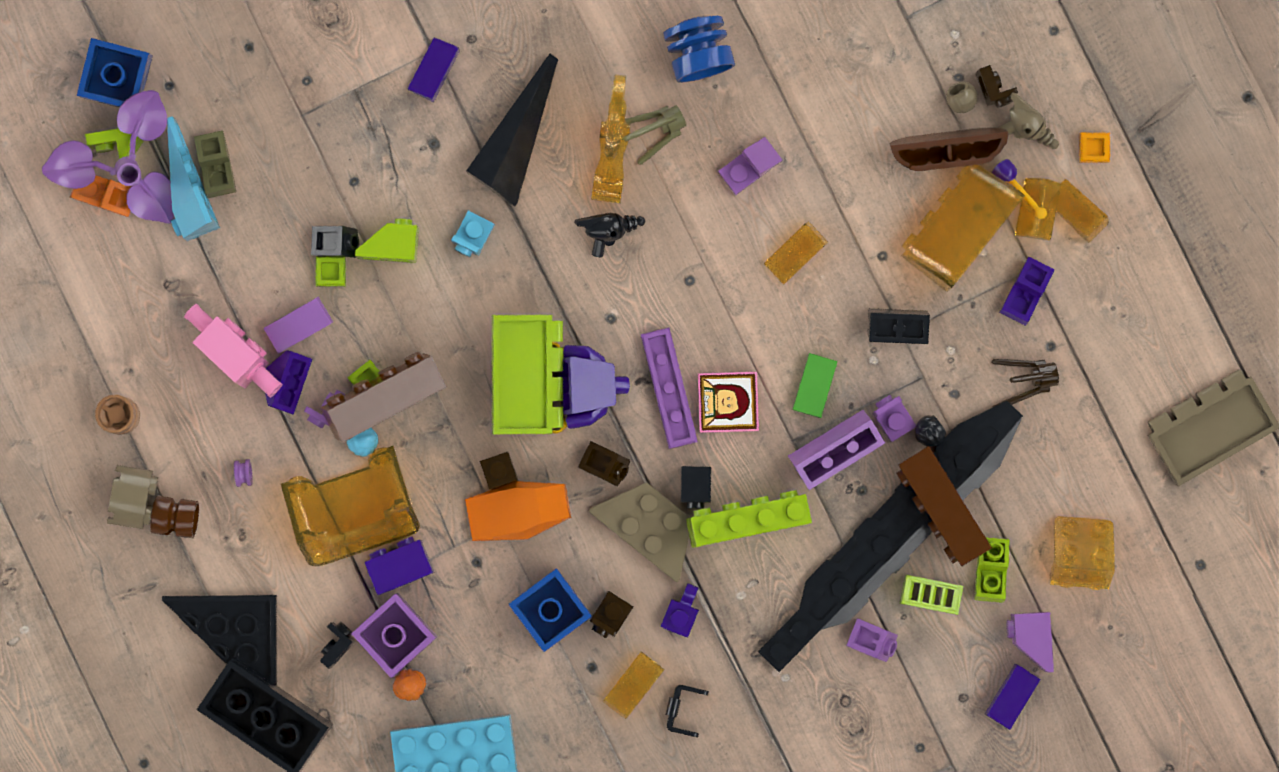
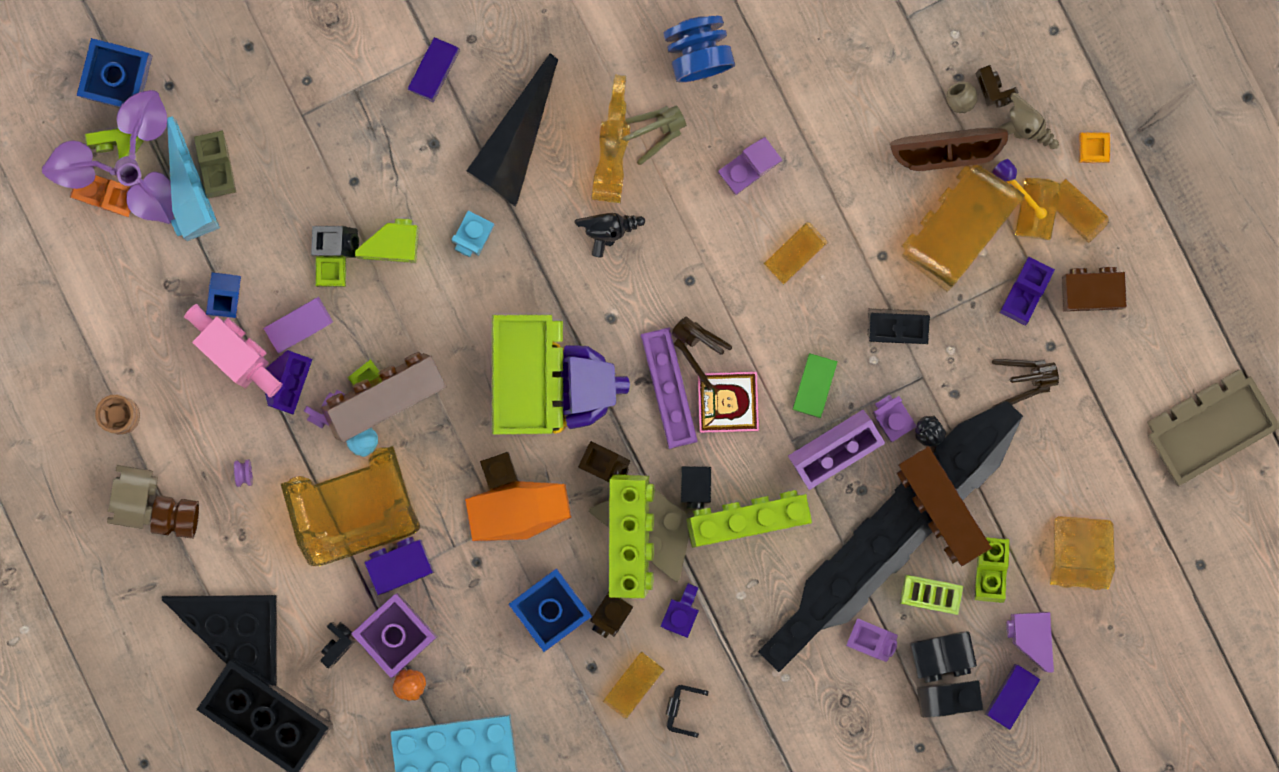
none -> blue brick [206,272,241,318]
none -> lime brick [609,475,654,599]
none -> dark brown plant [672,316,732,390]
none -> black brick [910,631,977,683]
none -> black brick [917,680,983,718]
none -> reddish brown brick [1062,267,1127,312]

